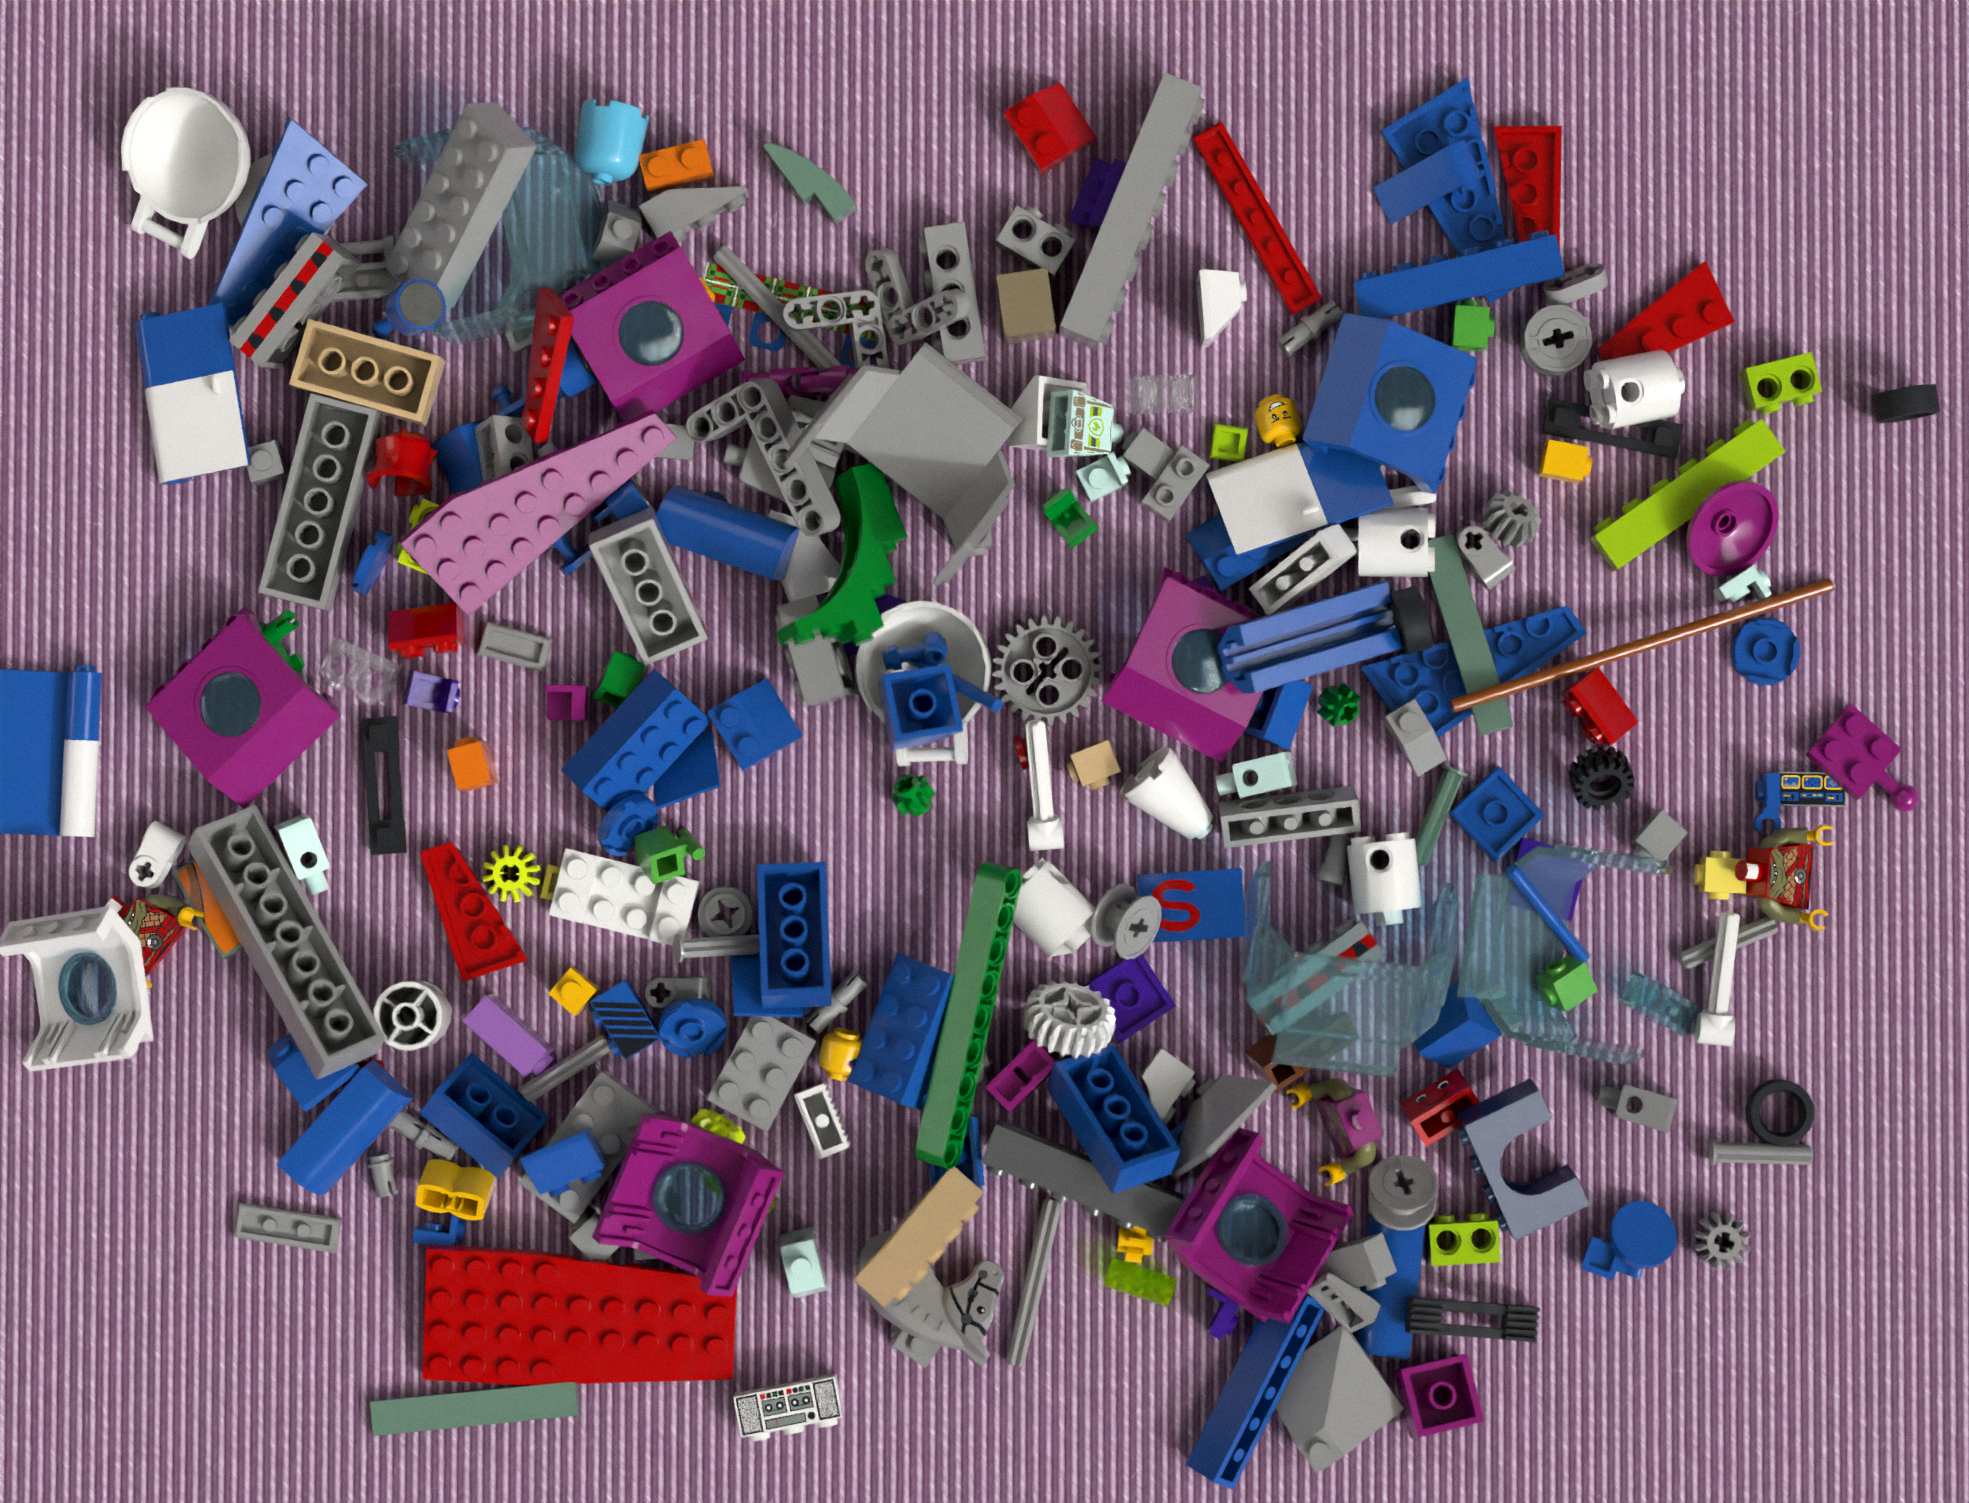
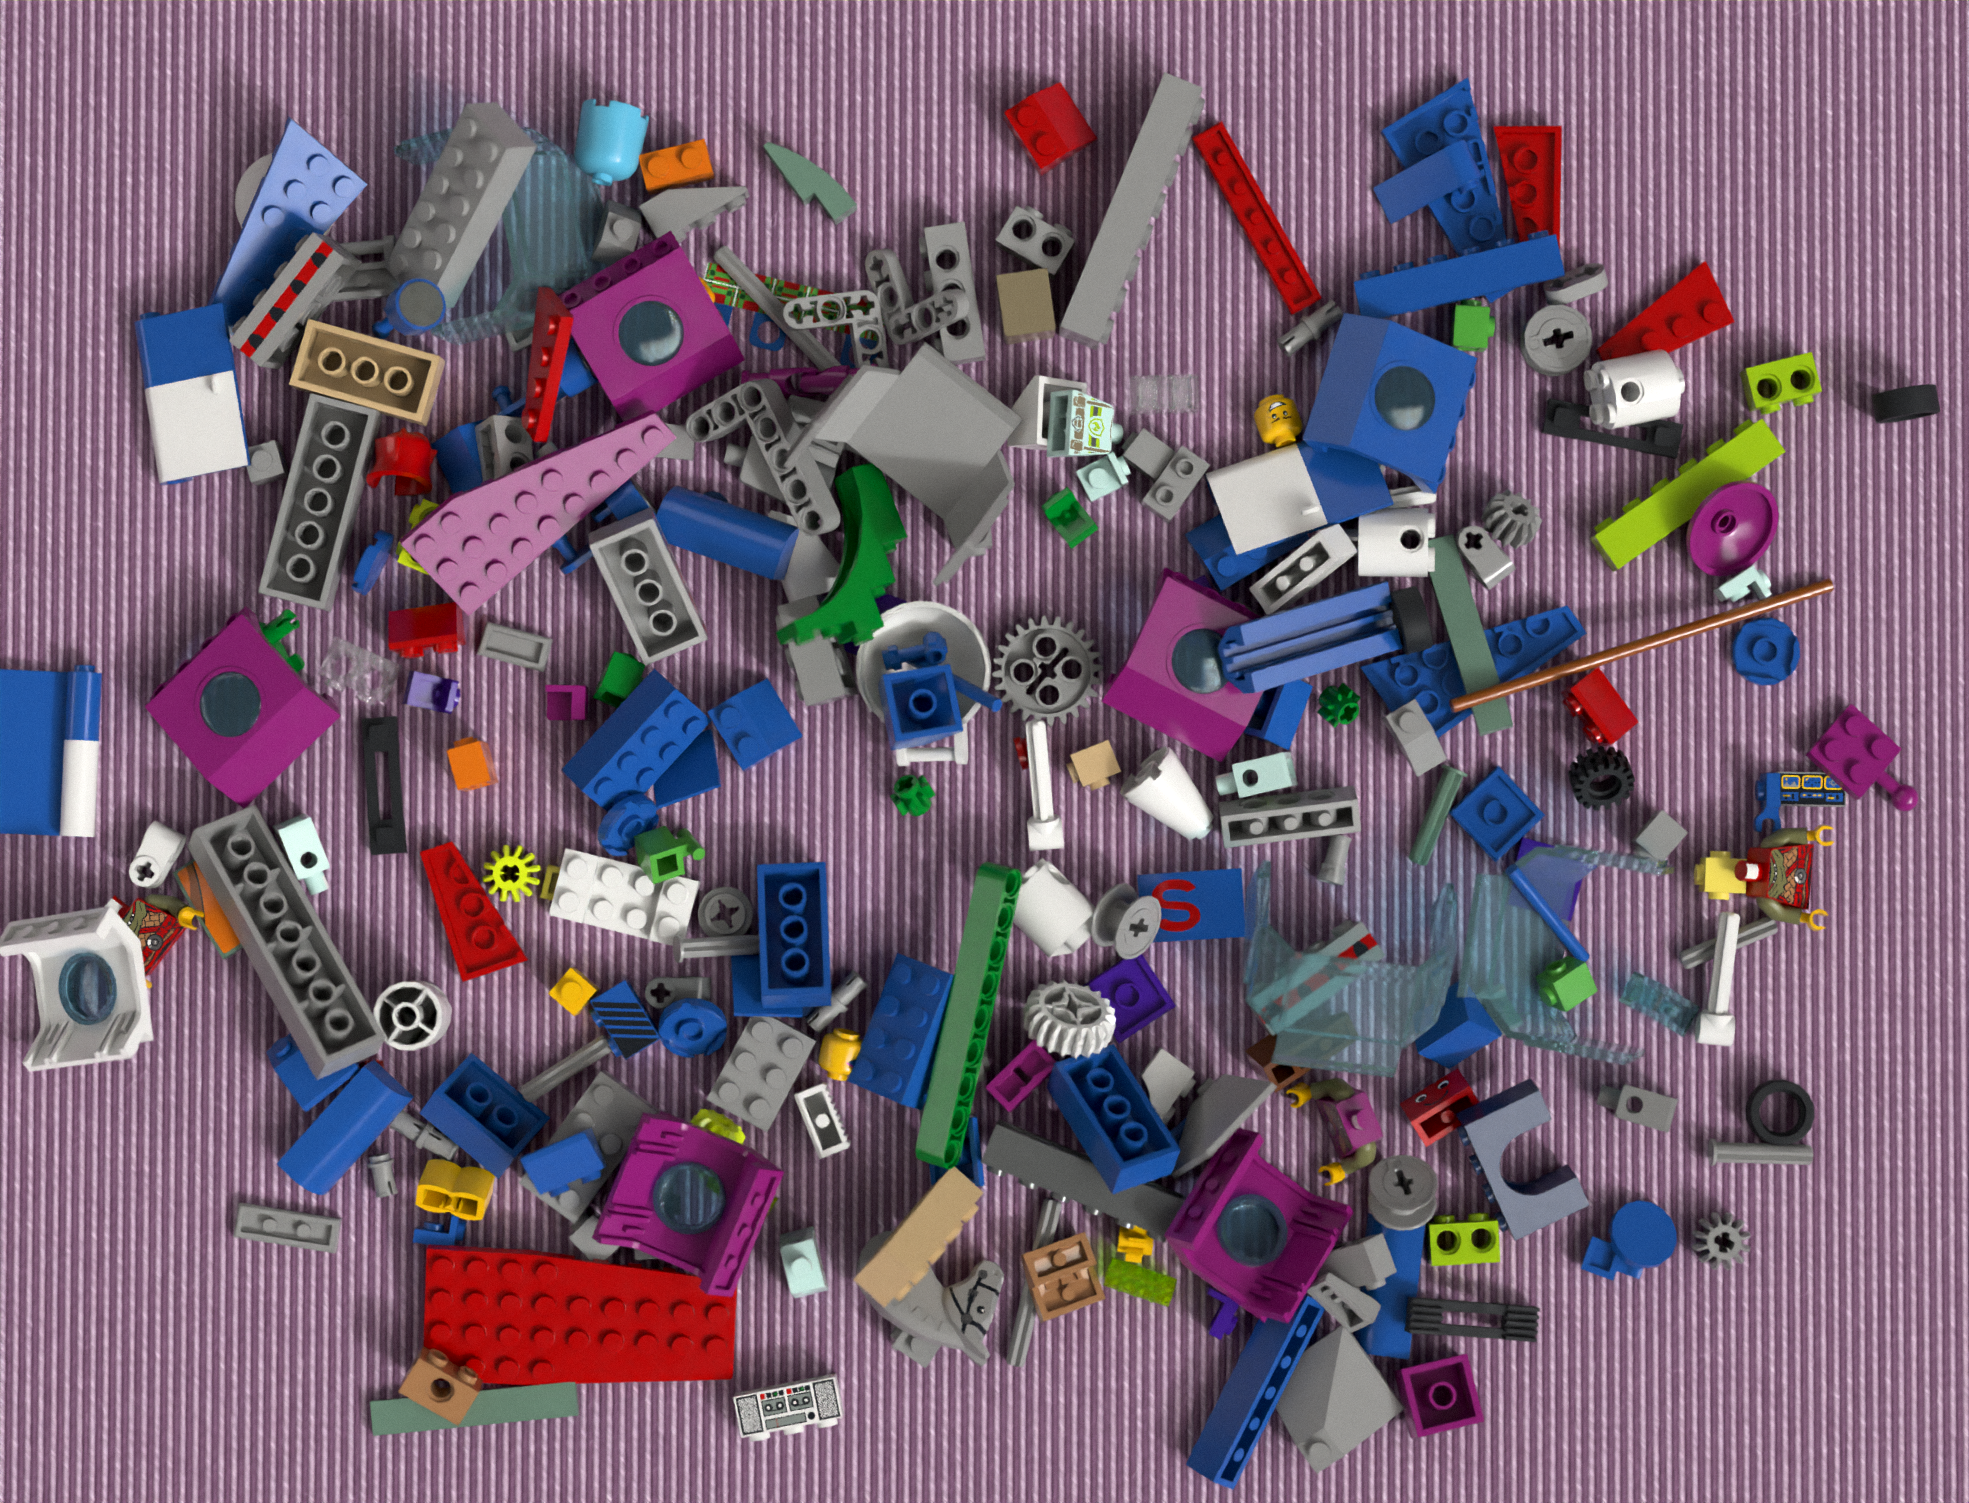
white windscreen [121,87,251,259] -> none
medium lavender brick [463,994,555,1077] -> none
dark purple bracket [1070,158,1126,233] -> none
white slope [1196,269,1247,348] -> none
lime tile [1209,424,1248,462] -> none
white cylinder [1347,832,1422,926] -> none
yellow brick [1538,439,1593,484] -> none
none -> medium nougat brick [398,1346,483,1426]
none -> medium nougat slope [1021,1232,1106,1323]

